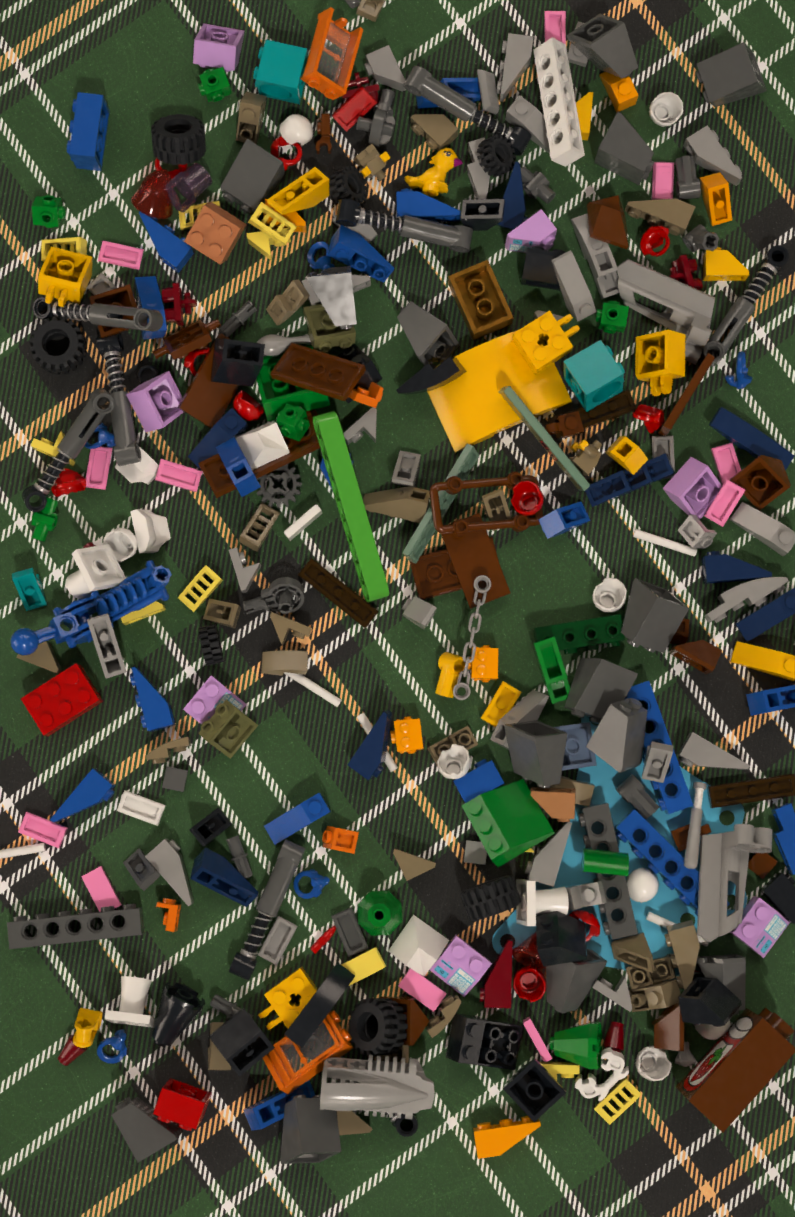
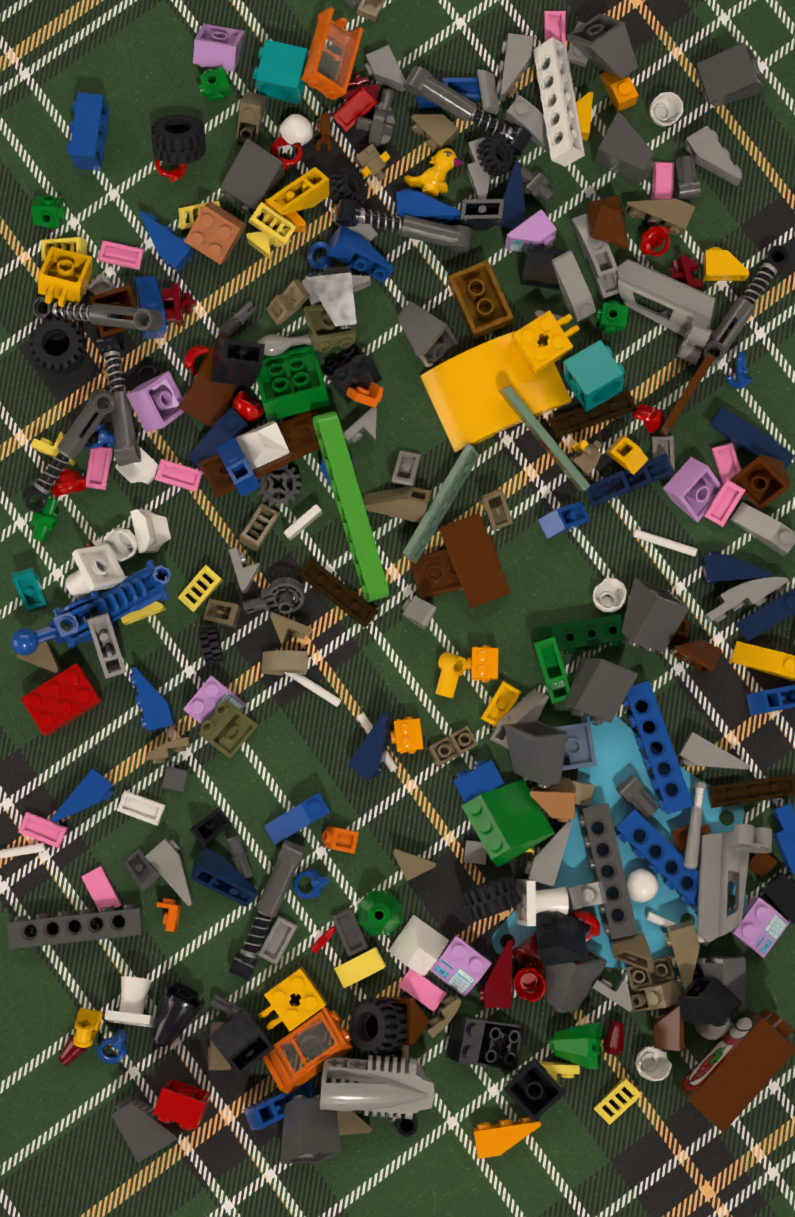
clear red helmet [131,169,174,219] -> none
reddish brown plate [152,318,221,360] -> none
piece [166,163,212,212] -> none
reddish brown tile [270,343,366,401] -> none
green brick [276,404,310,442] -> none
black slope [284,963,355,1048] -> none
black slope [396,357,467,395] -> none
reddish brown bar [429,471,543,537] -> none
white hair [437,744,471,779] -> none
light grey piece [453,575,491,700] -> none
red hair [511,481,544,516] -> none
bright pink tile [522,1017,552,1062] -> none
reddish brown plate [545,411,584,438] -> none
white helmet [575,1047,629,1101] -> none
green brick [581,848,629,876] -> none
slope [586,698,647,773] -> none
yellow hinge [635,330,686,396] -> none
light grey slope [642,741,674,783] -> none
light grey rock [675,1042,696,1067] -> none
light grey bracket [678,514,717,549] -> none
dark grey piece [682,224,719,253] -> none
light orange slope [700,172,732,226] -> none

